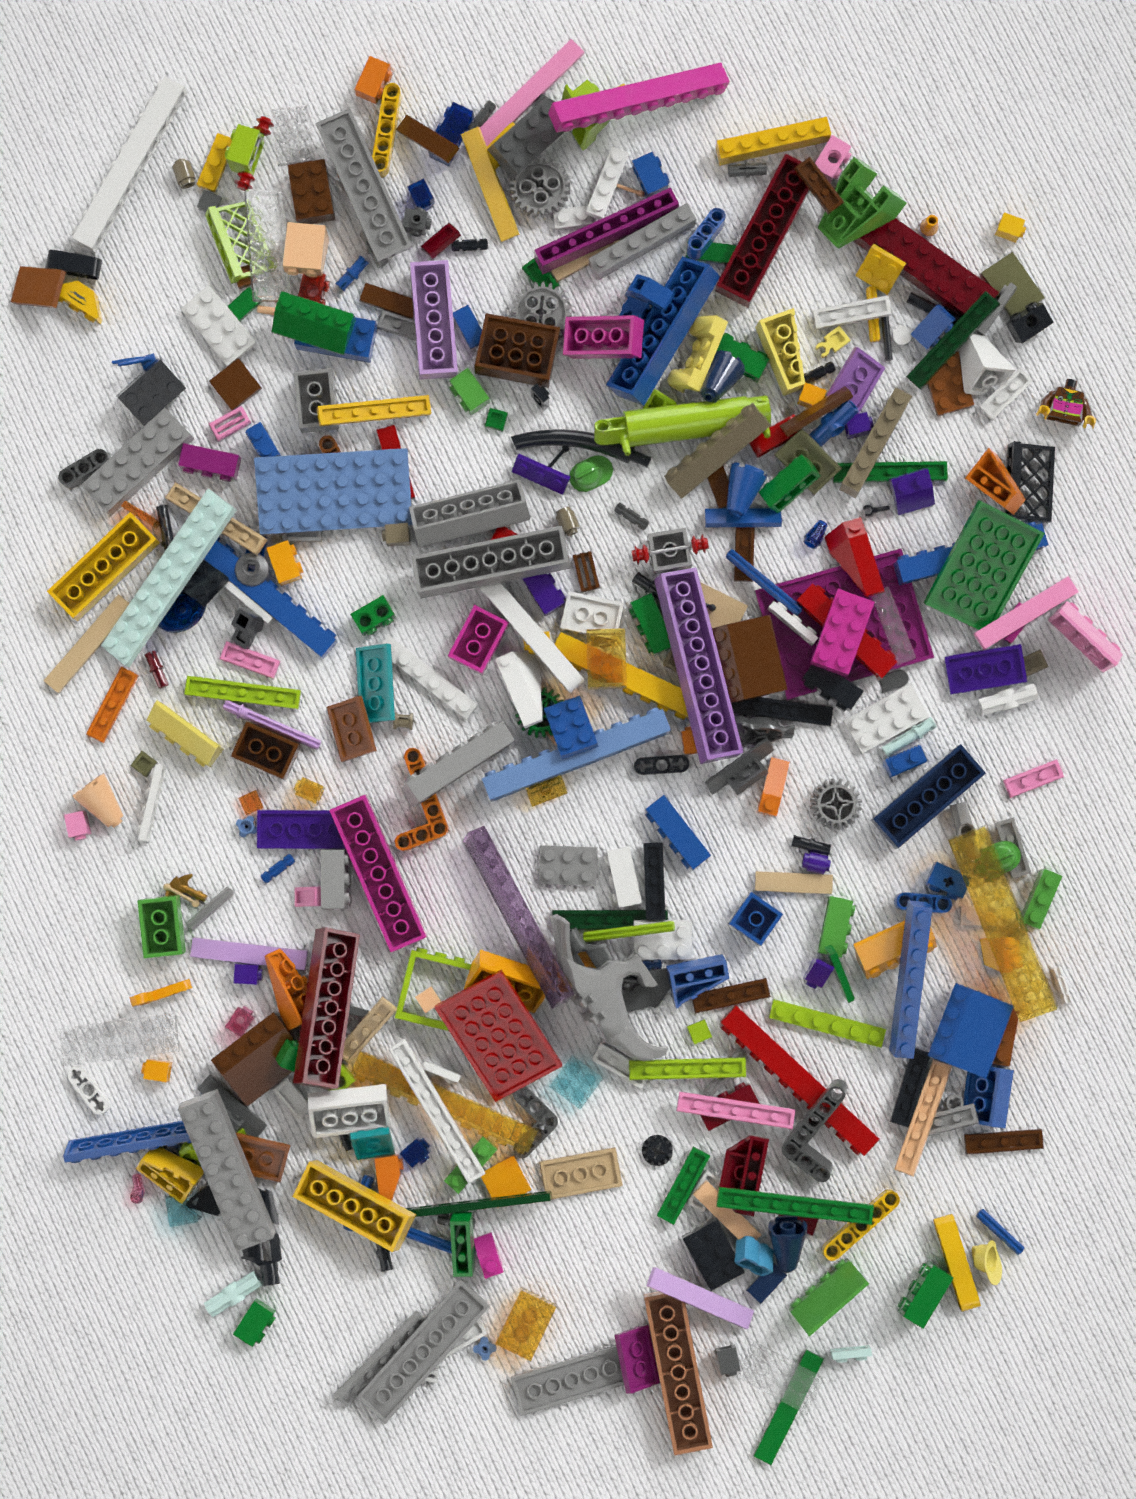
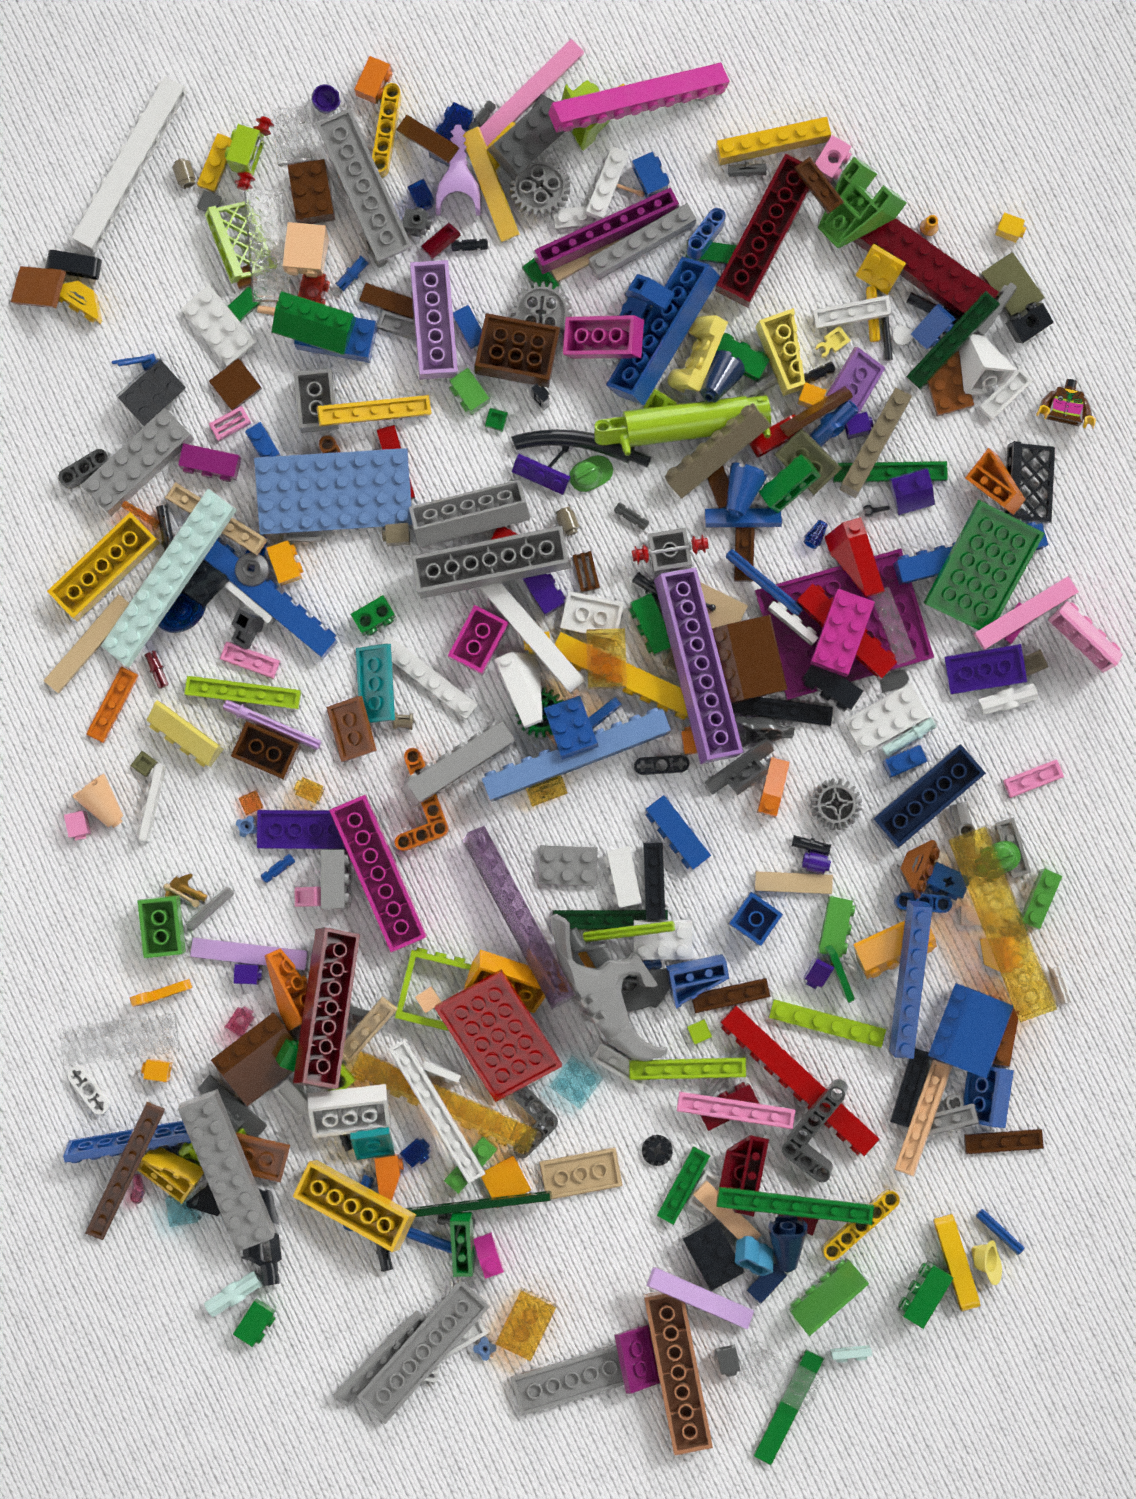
none -> reddish brown tile [85,1102,165,1240]
none -> dark purple hair [311,84,341,114]
none -> lavender animal [436,125,481,216]
none -> blue beam [589,697,622,729]
none -> light grey axle [741,373,777,398]
none -> dark orange slope [901,840,940,899]

